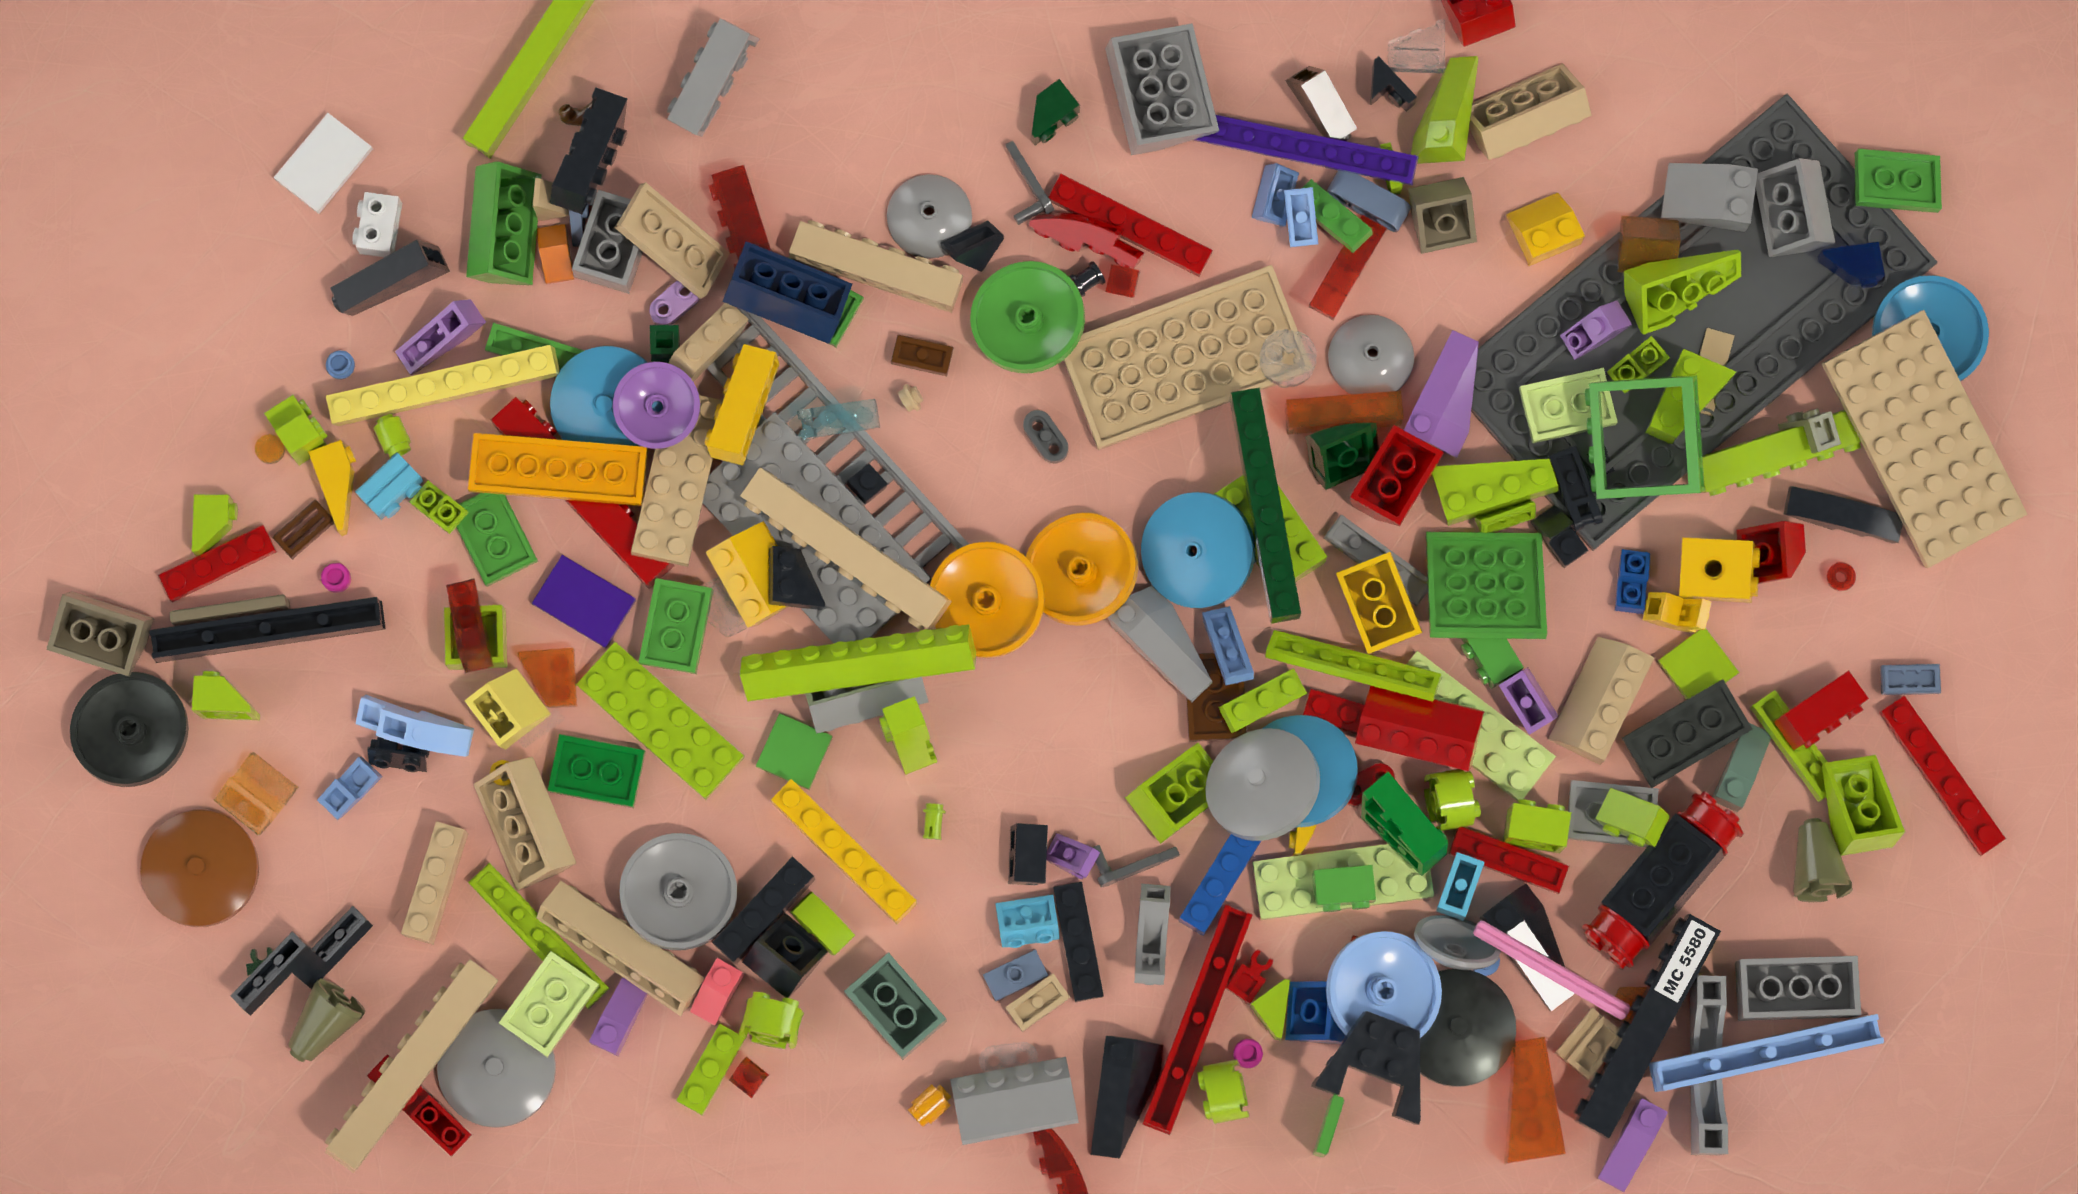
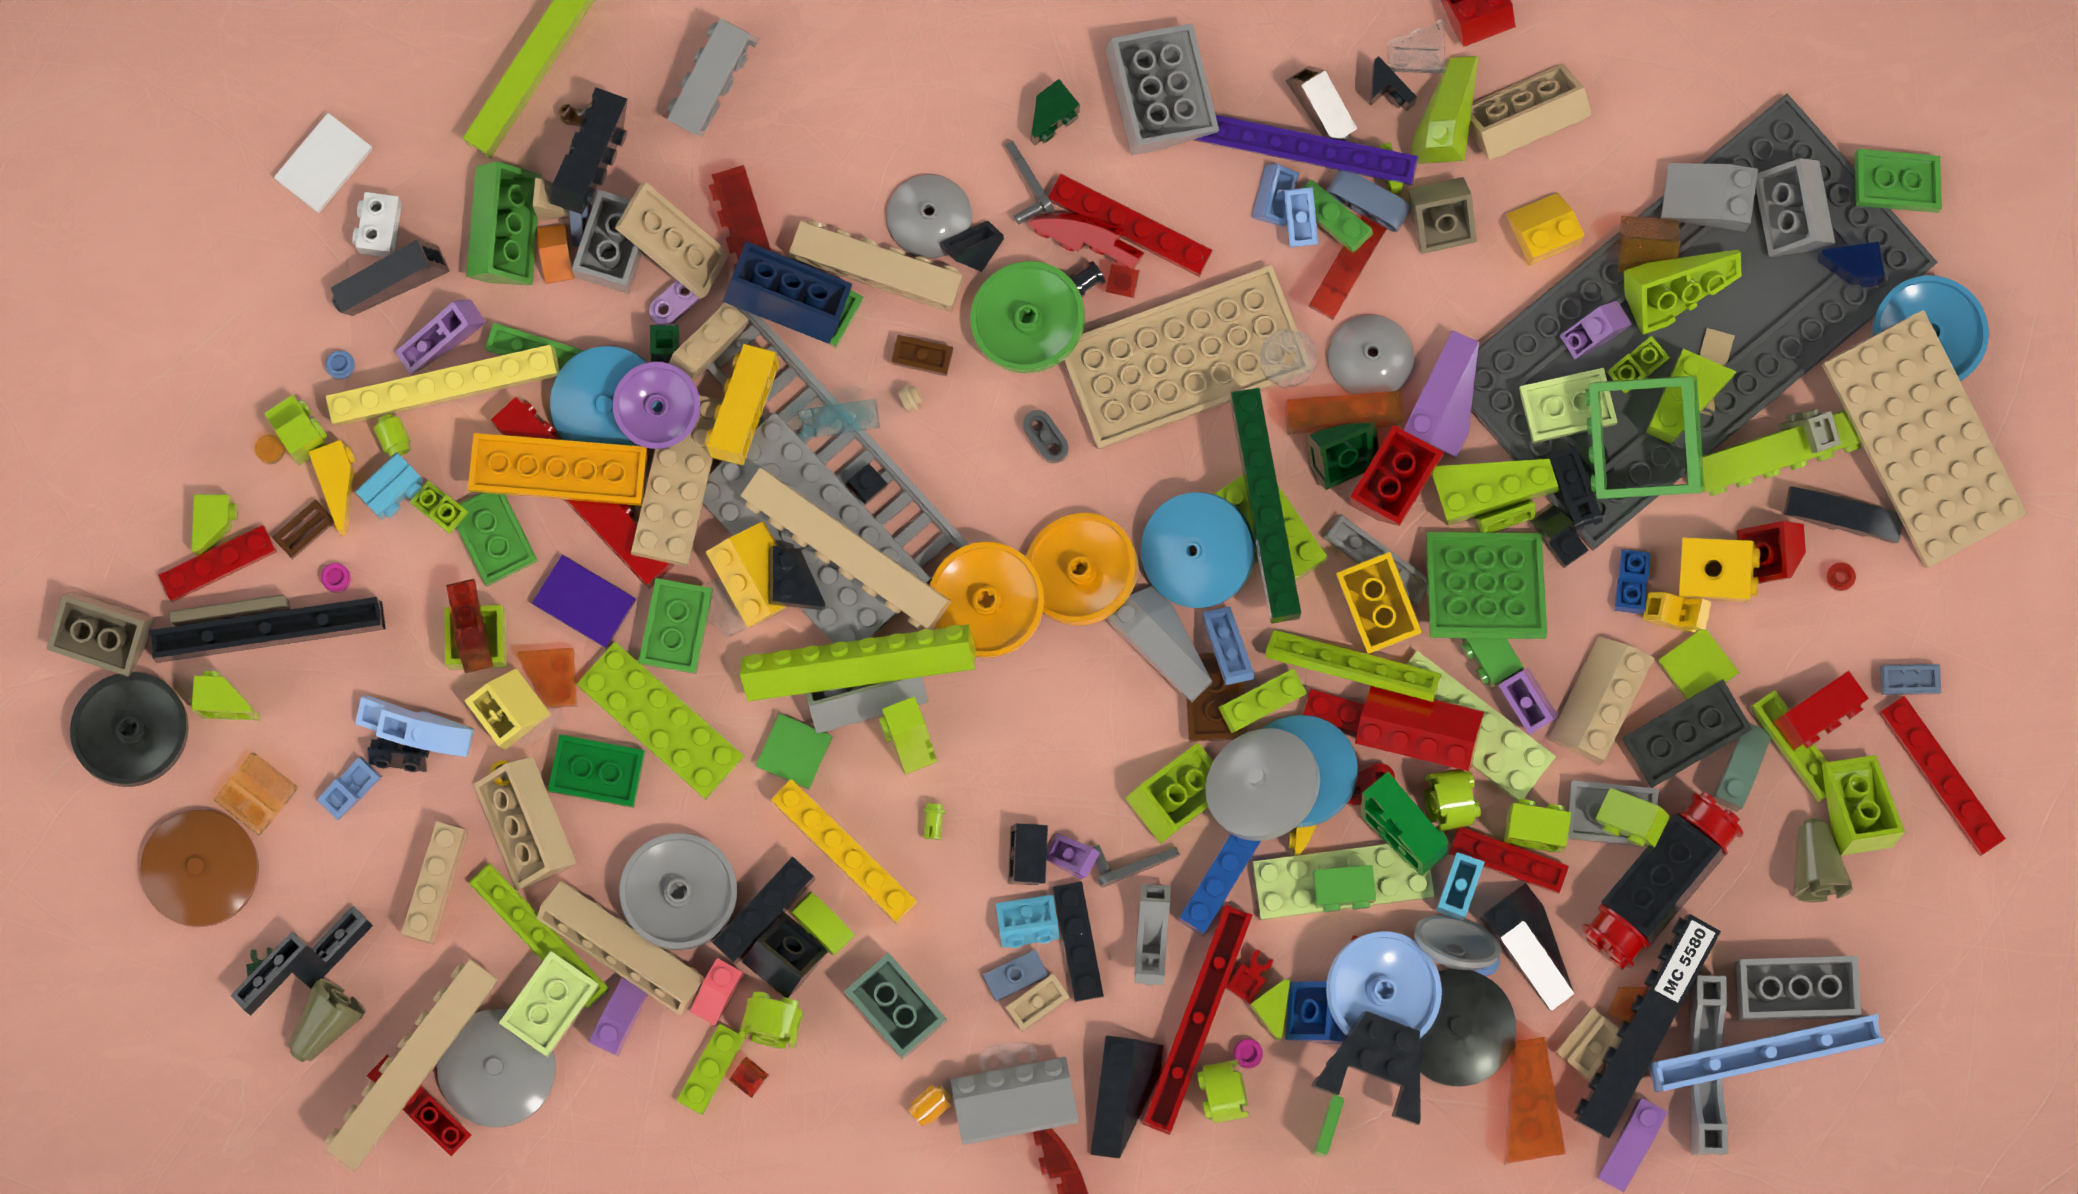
bright pink axle [1473,920,1630,1020] -> none

